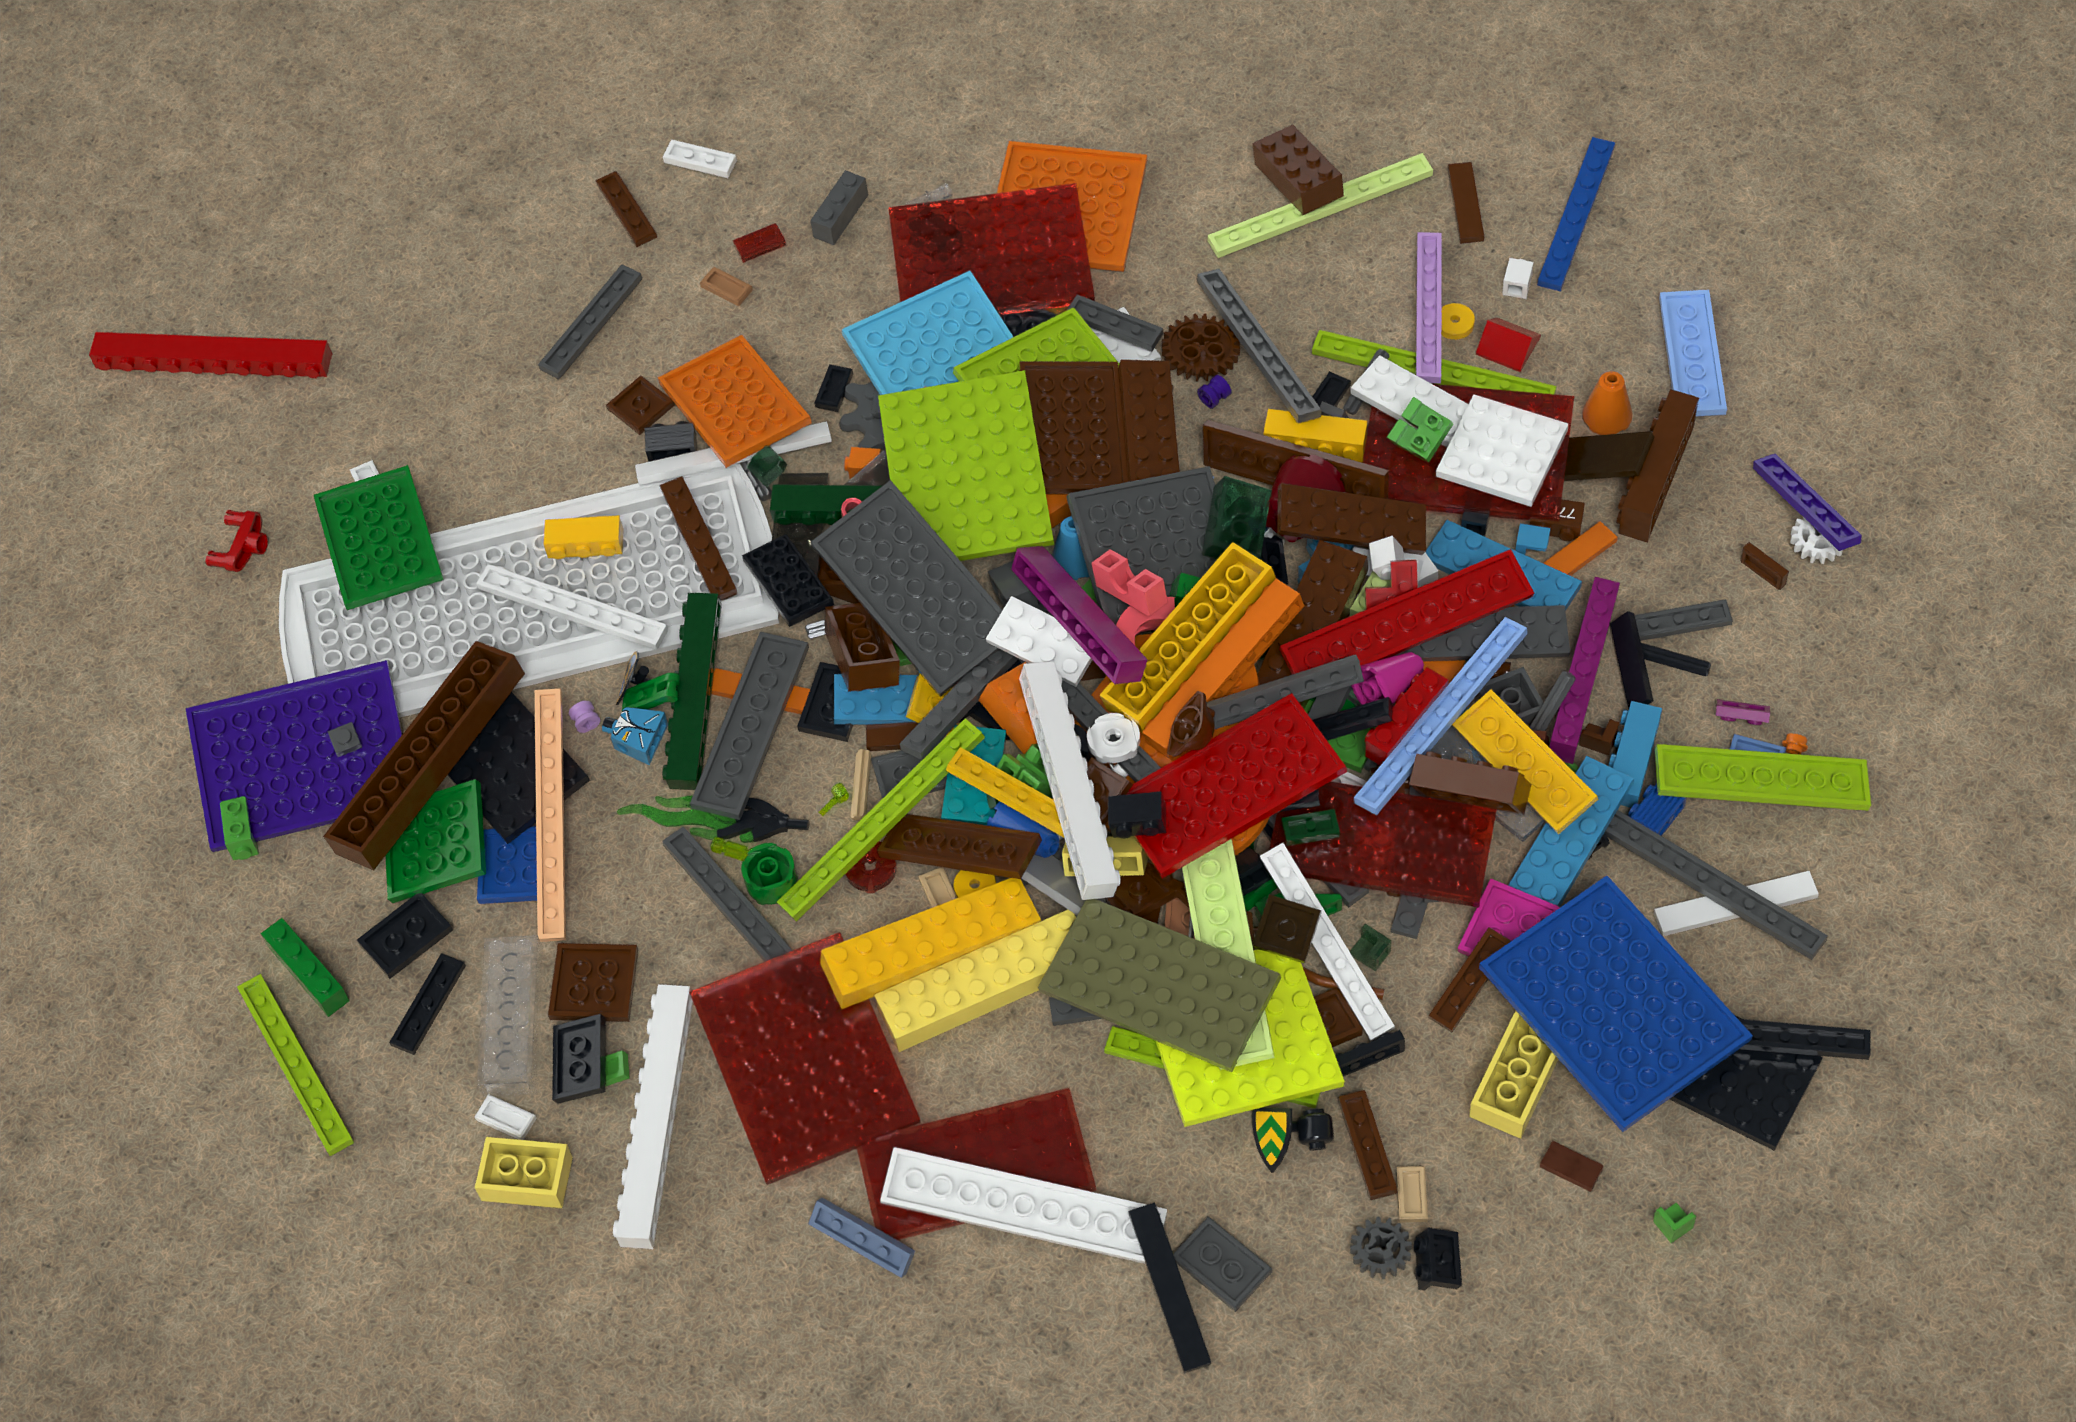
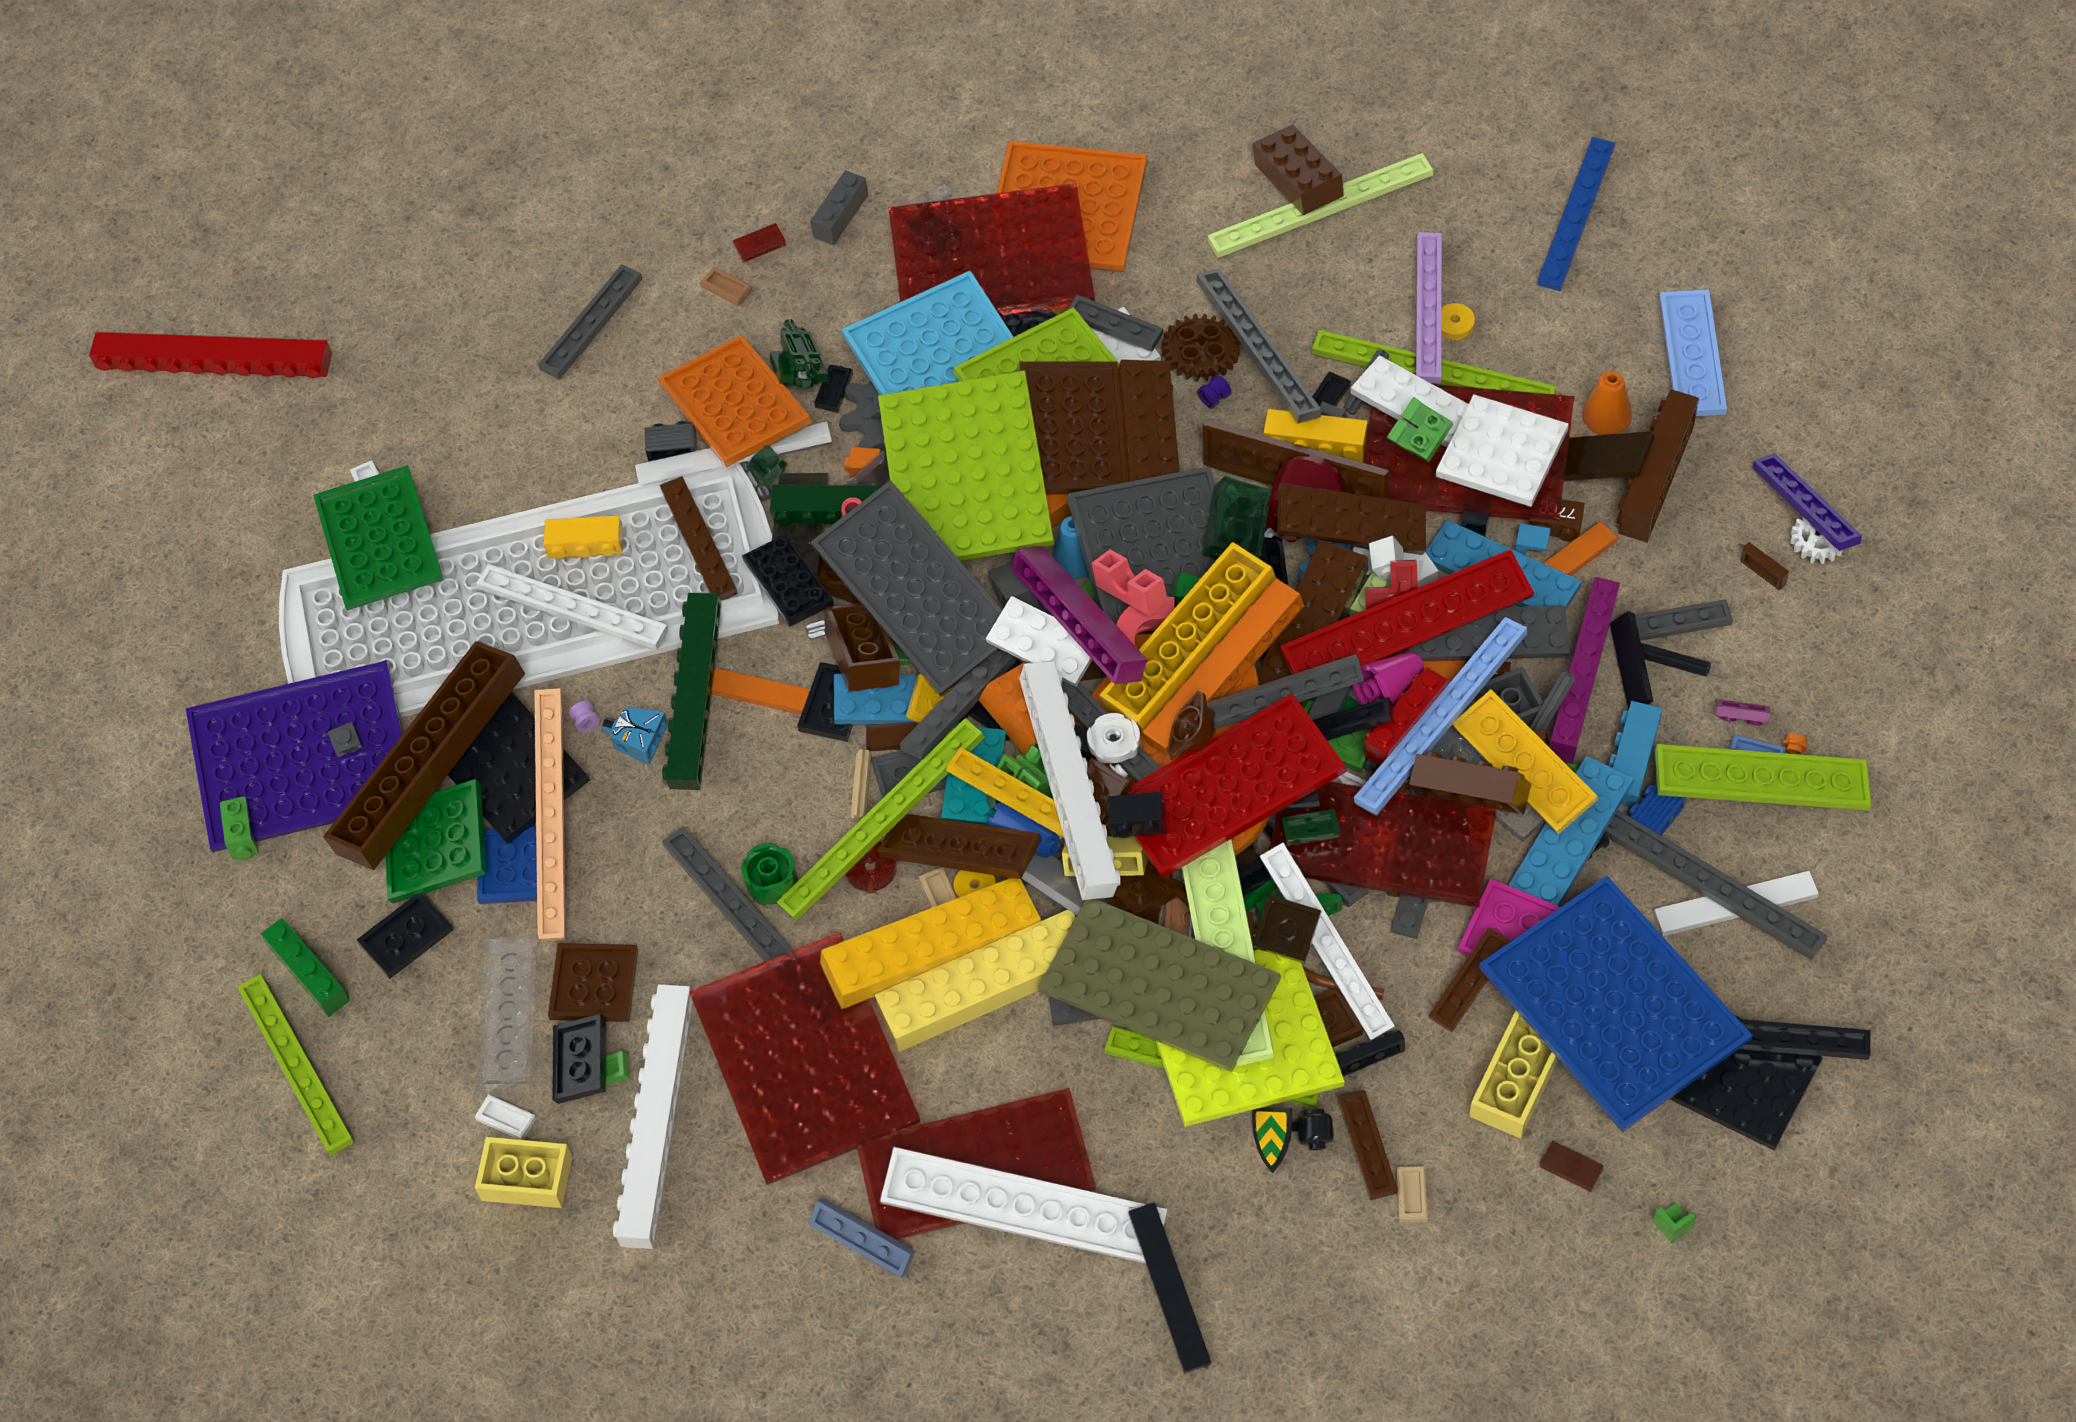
red connector [205,510,268,572] -> none
black tile [389,953,466,1055] -> none
reddish brown tile [595,171,657,247] -> none
reddish brown tile [606,375,675,435] -> none
black shield [616,651,651,705] -> none
piece [617,796,810,843] -> none
green plate [621,673,680,713] -> none
white plate [663,140,737,178] -> none
dark grey plate [690,632,809,820] -> none
clear neon green axle [710,837,752,861] -> none
clear neon green hand [818,783,849,817] -> none
dark grey tile [1173,1216,1273,1312] -> none
clear green panel [1350,924,1392,972] -> none
dark grey gear [1350,1217,1412,1280] -> none
black bracket [1413,1227,1462,1291] -> none
reddish brown tile [1448,162,1484,244] -> none
red slope [1476,317,1541,372] -> none
white brick [1502,258,1533,299] -> none
reddish brown panel [1579,719,1620,756] -> none
none -> dark green piece [769,319,828,388]

